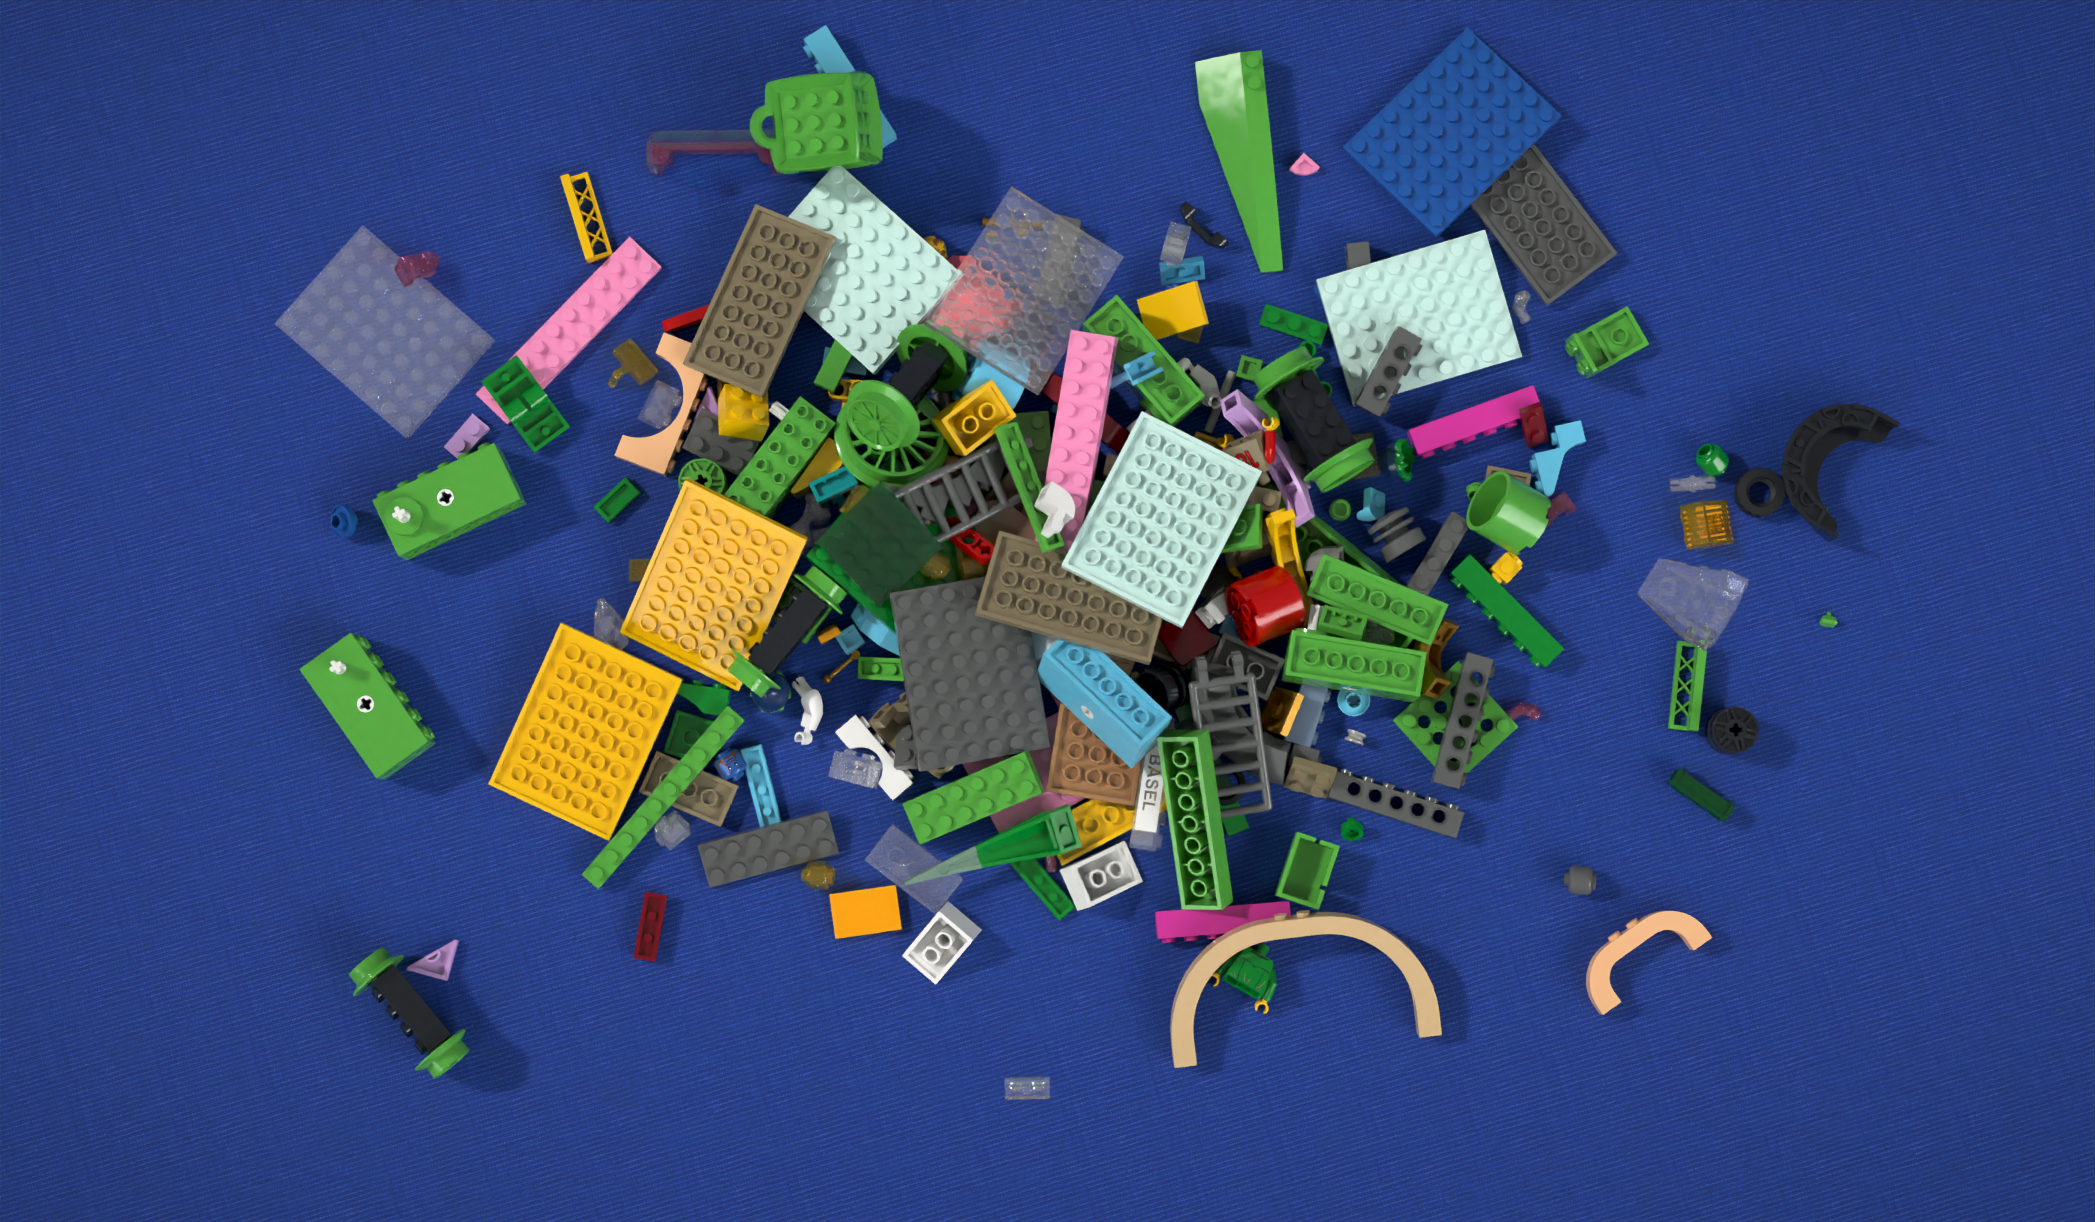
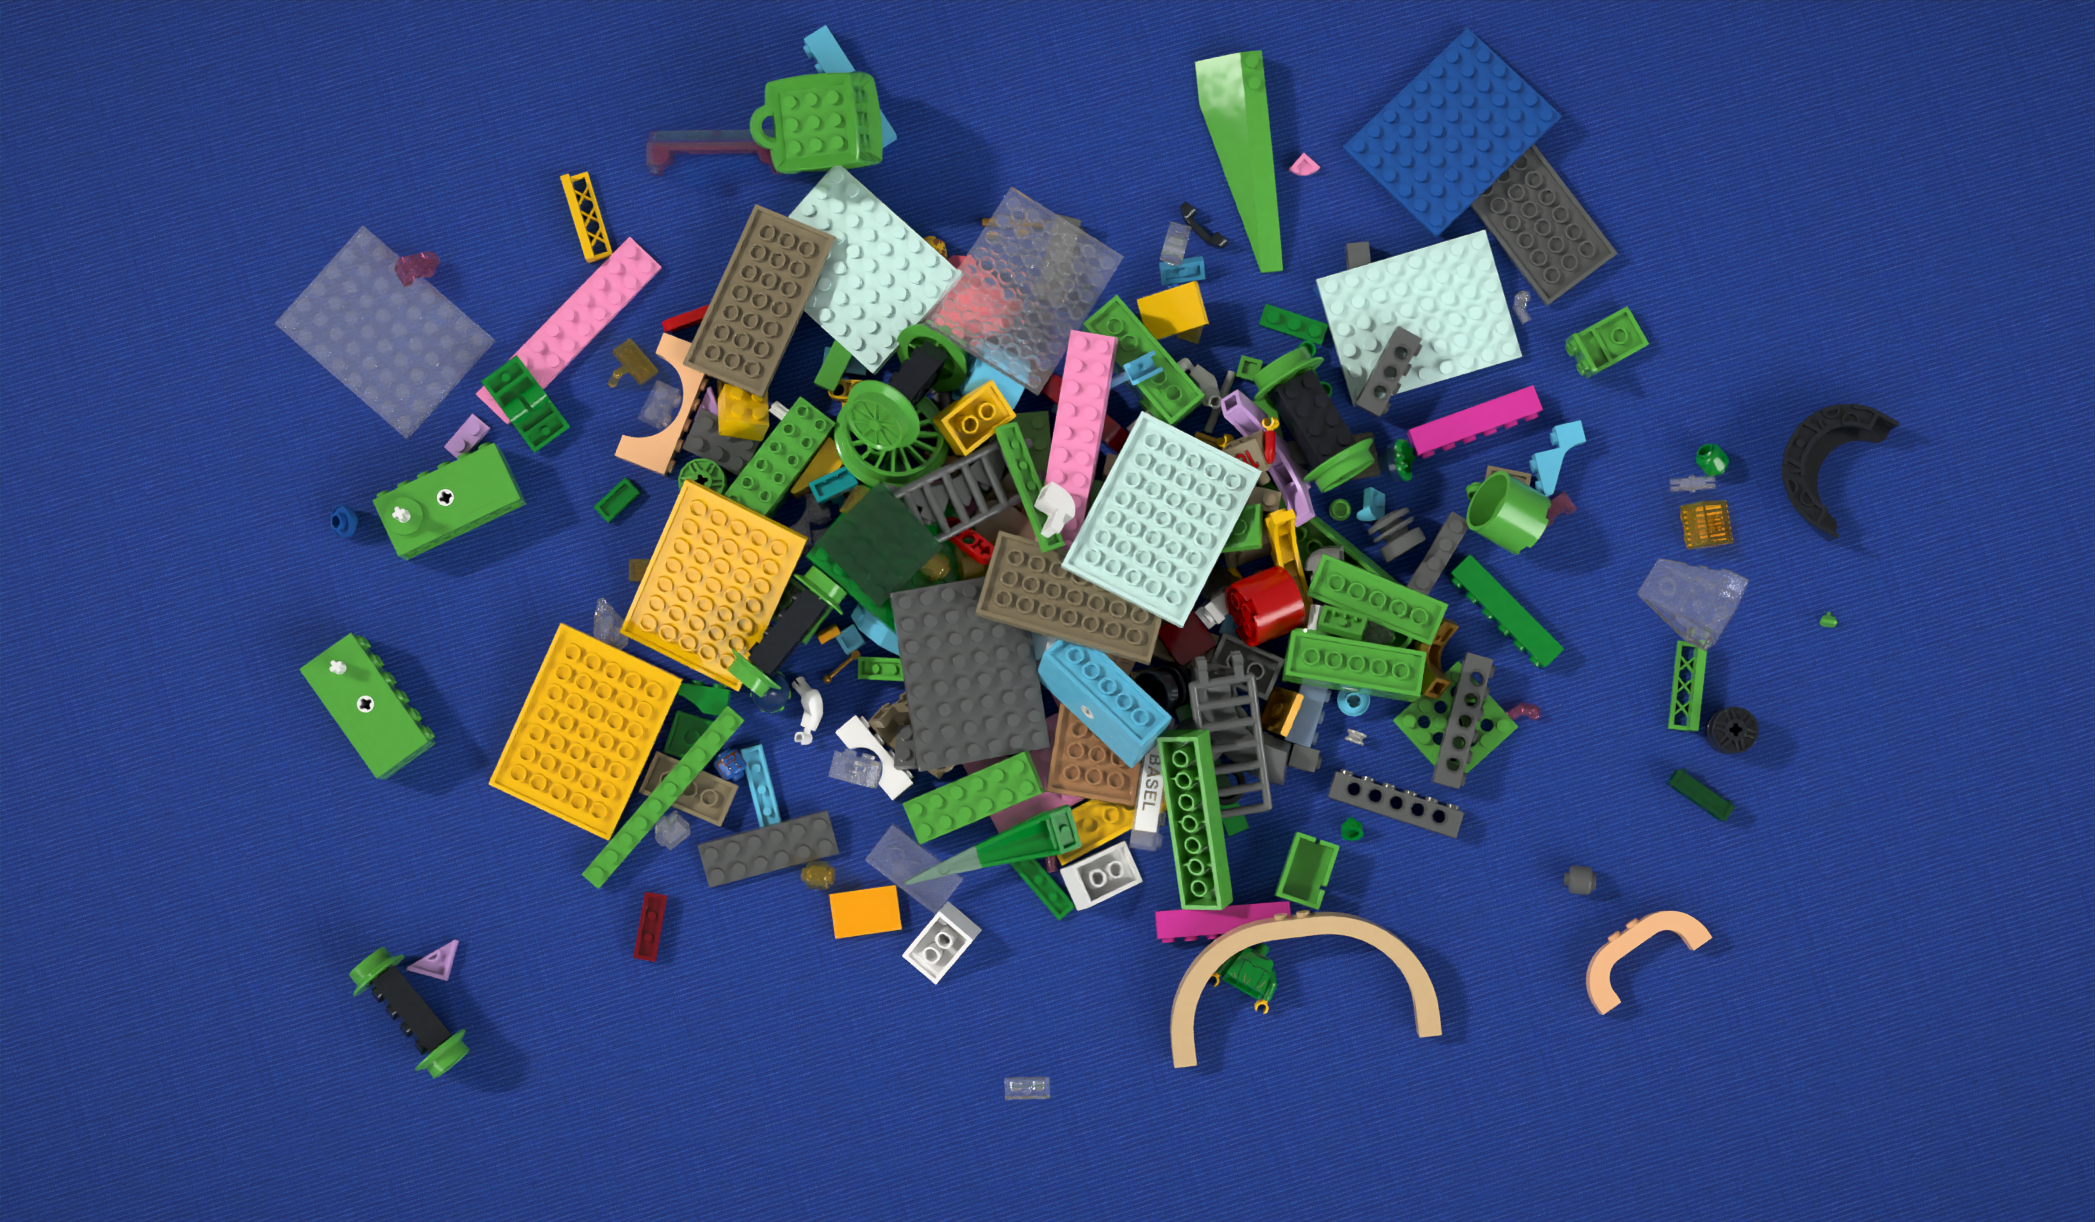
dark tan plate [1284,756,1337,799] -> none
yellow brick [1488,552,1523,586] -> none
dark red plate [1518,402,1549,448] -> none
black tyre [1734,468,1786,518] -> none

